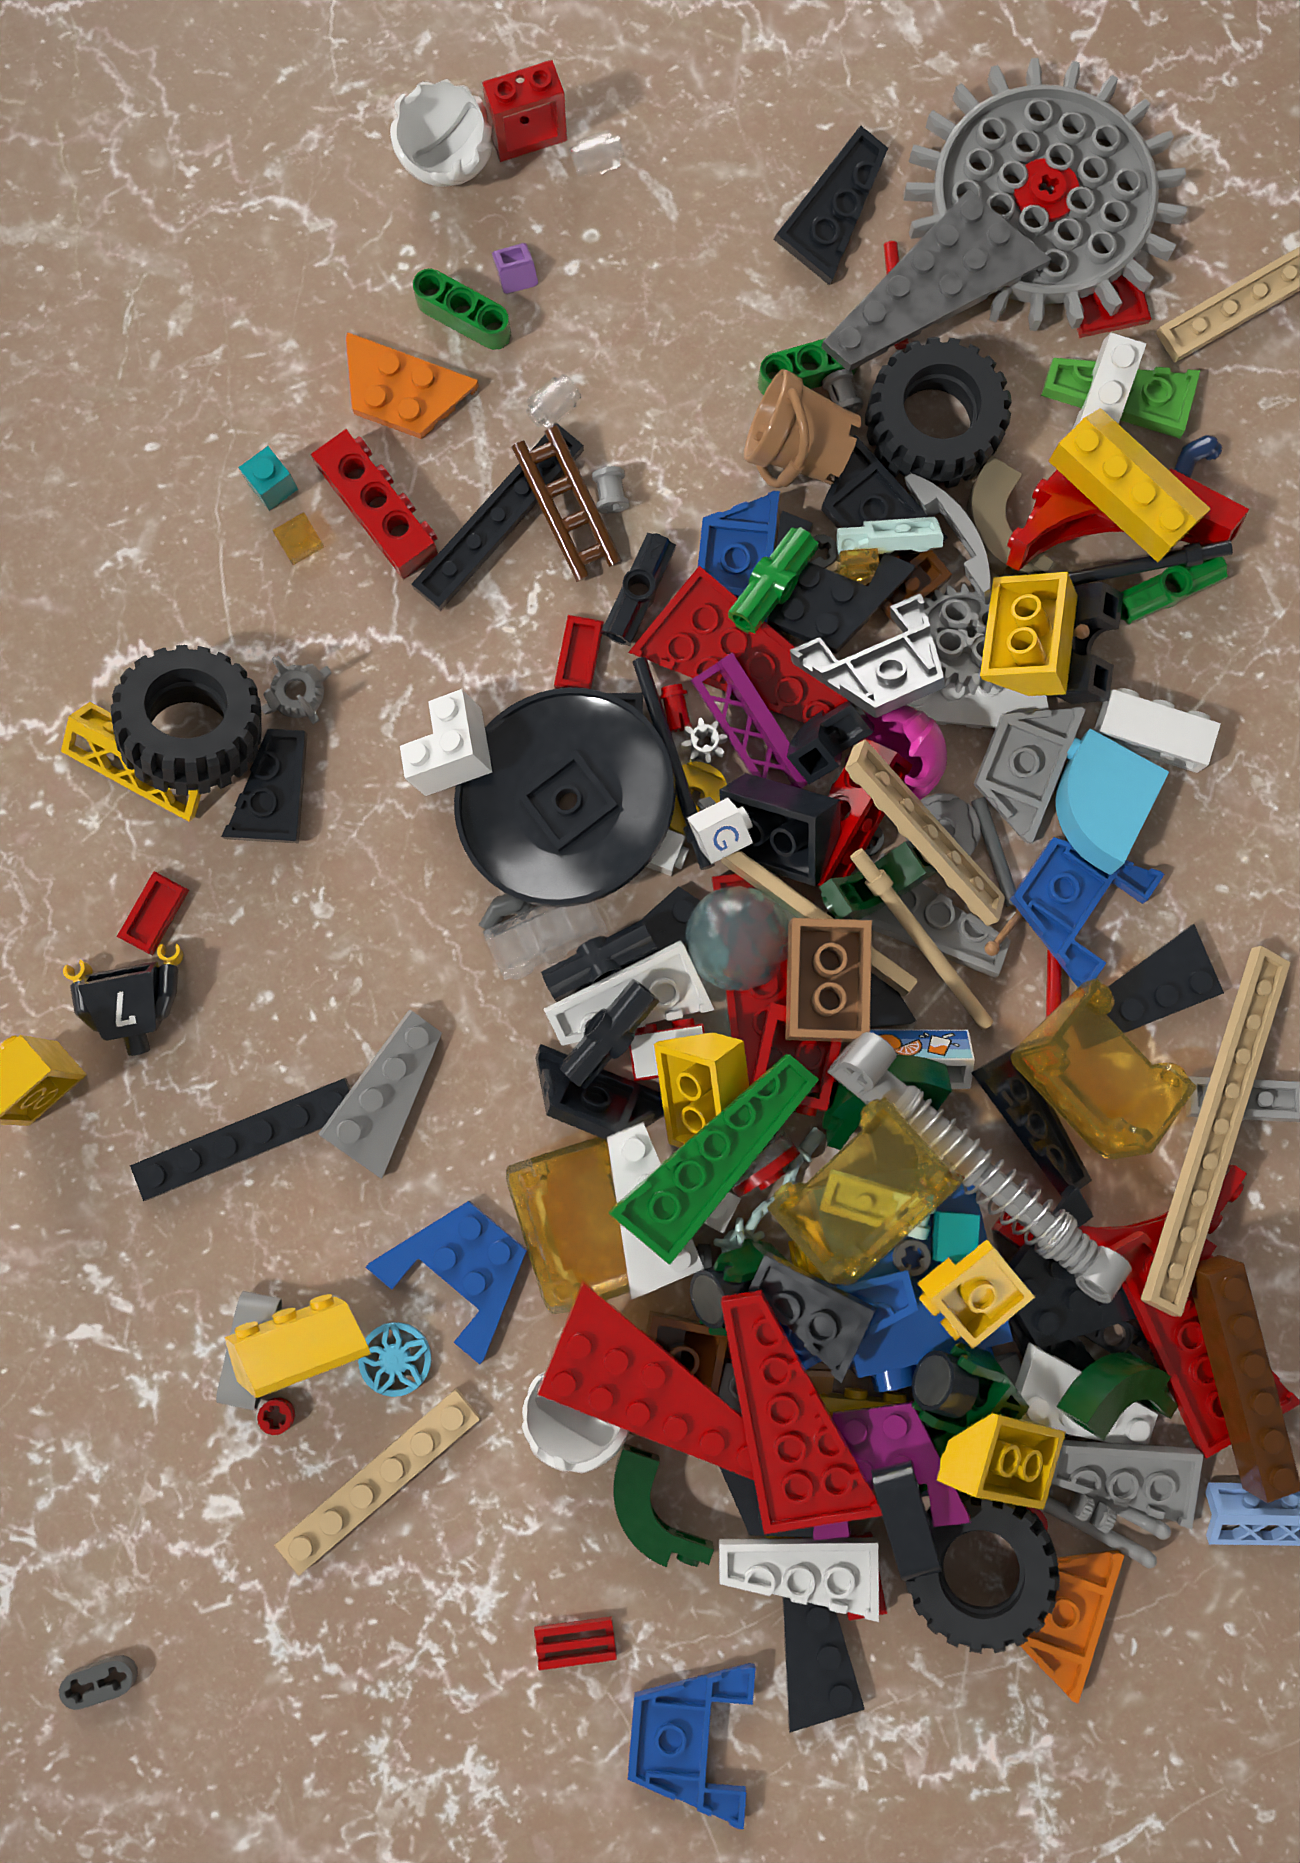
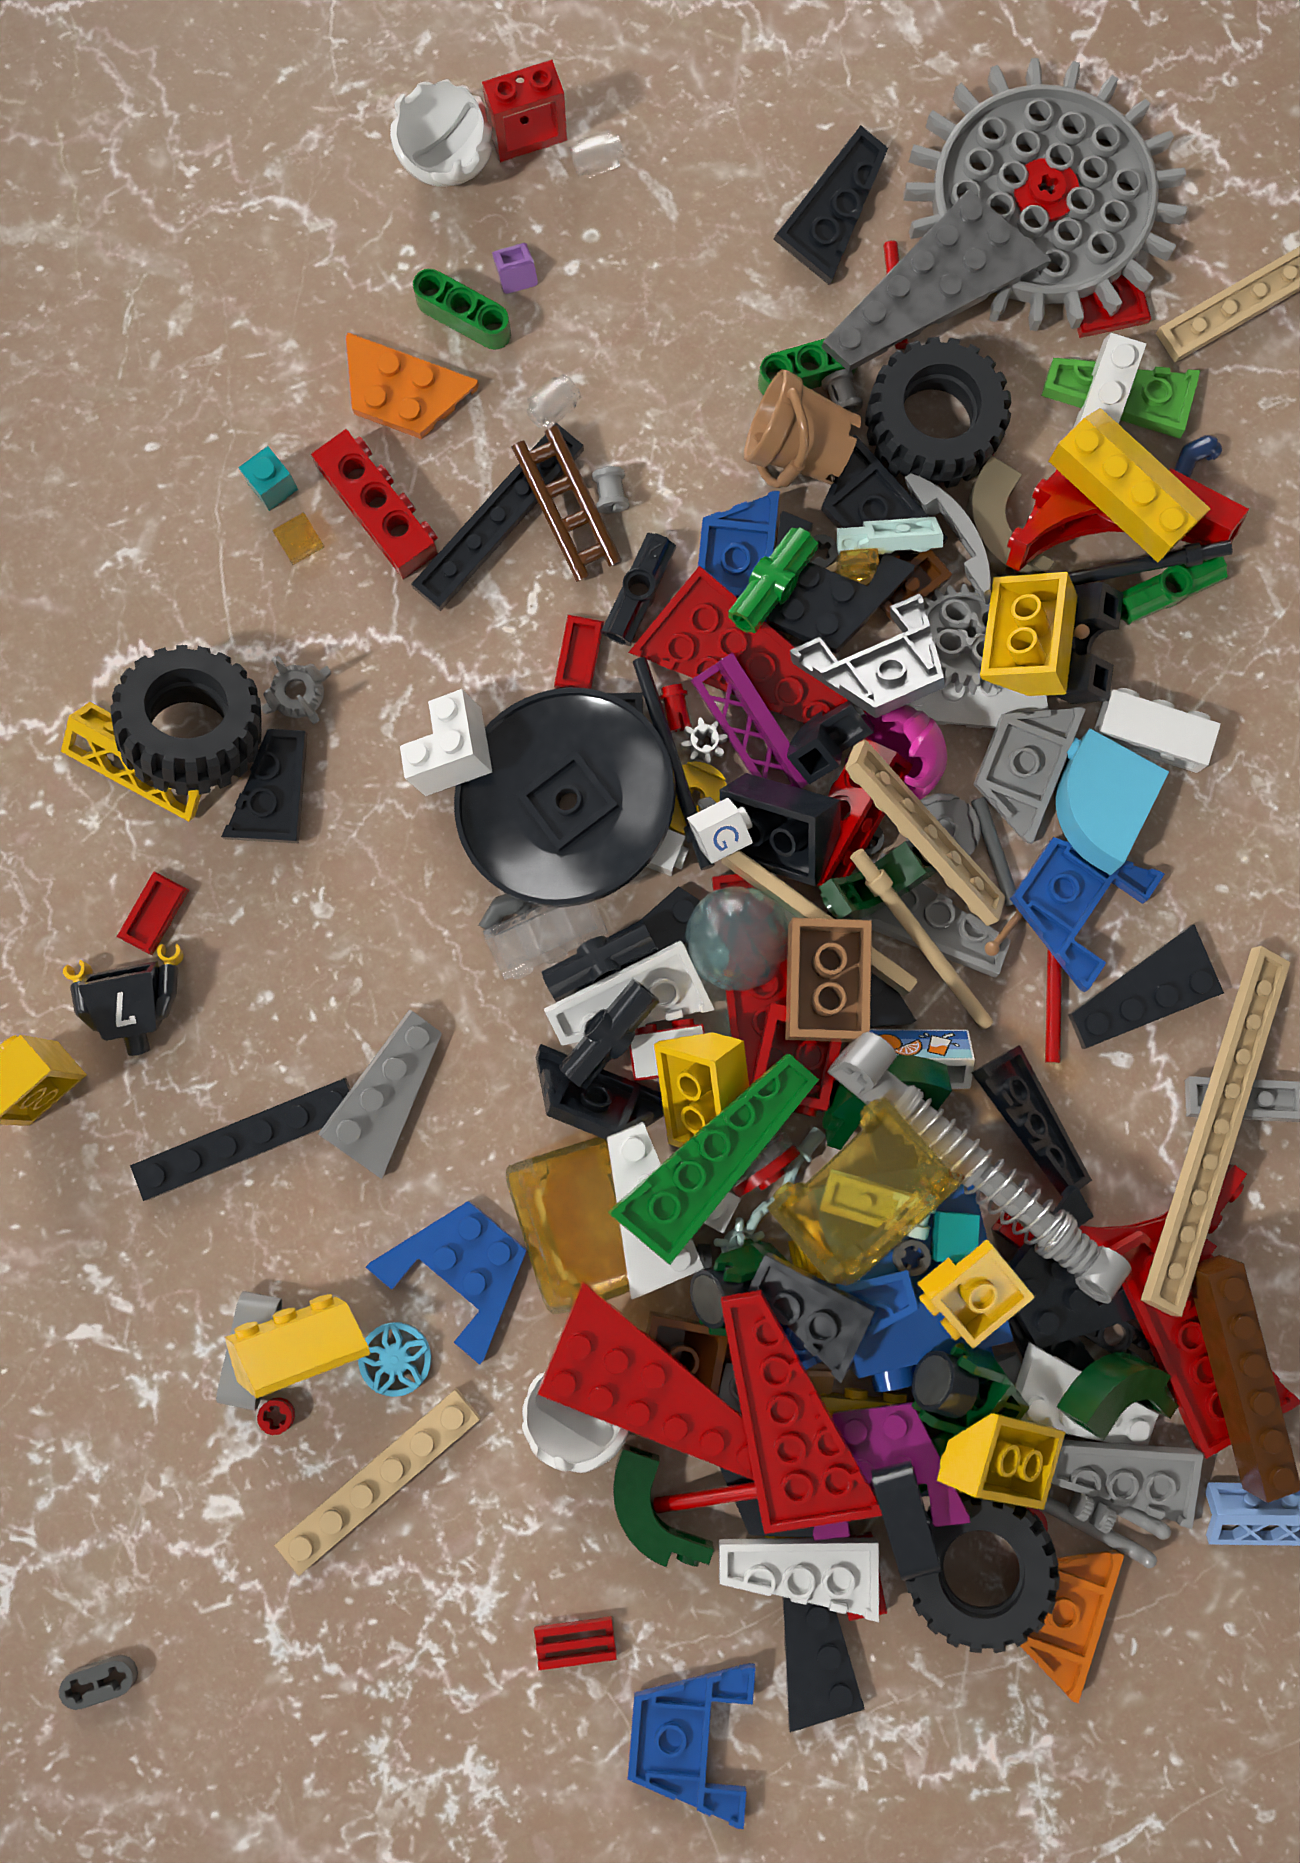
clear yellow windscreen [1011,978,1197,1159] -> none
none -> red bar [653,1482,757,1513]

